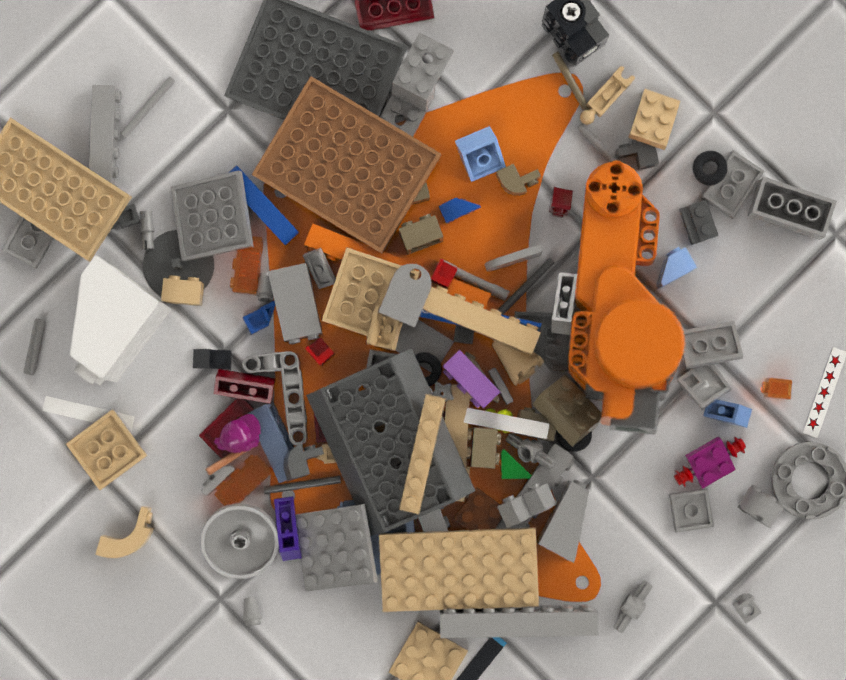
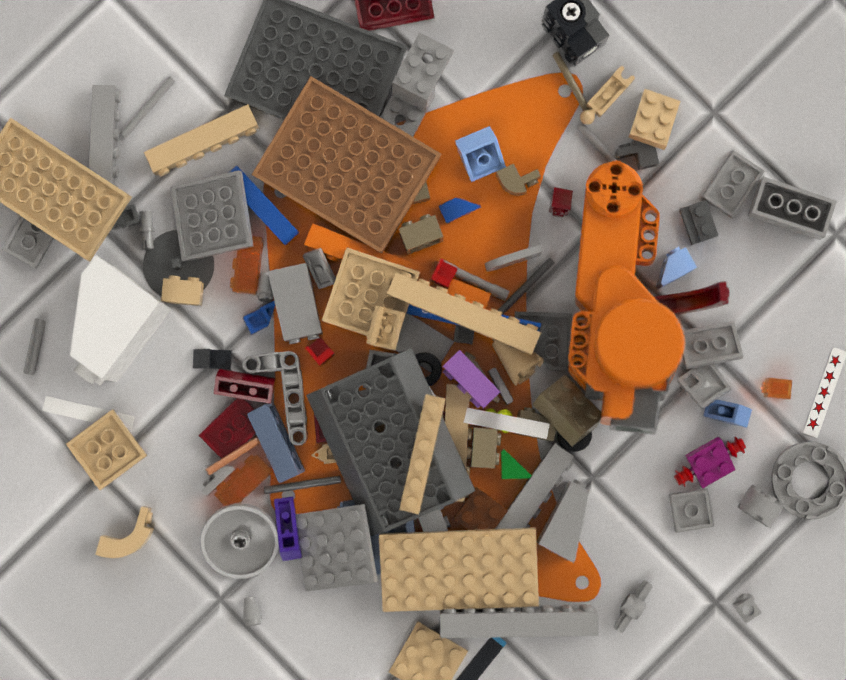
magenta hair [214,414,261,453] -> none
dark grey brick [283,444,324,481] -> none
light grey tile [378,264,431,327] -> none
light grey plate [432,382,454,401] -> none
light grey brick [497,483,557,528] -> none
light grey axle [506,433,555,469] -> none
light grey brick [551,272,577,335] -> none
black tyre [693,151,728,185] -> none
none -> tan brick [144,104,259,176]
none -> dark red arch [653,281,730,315]

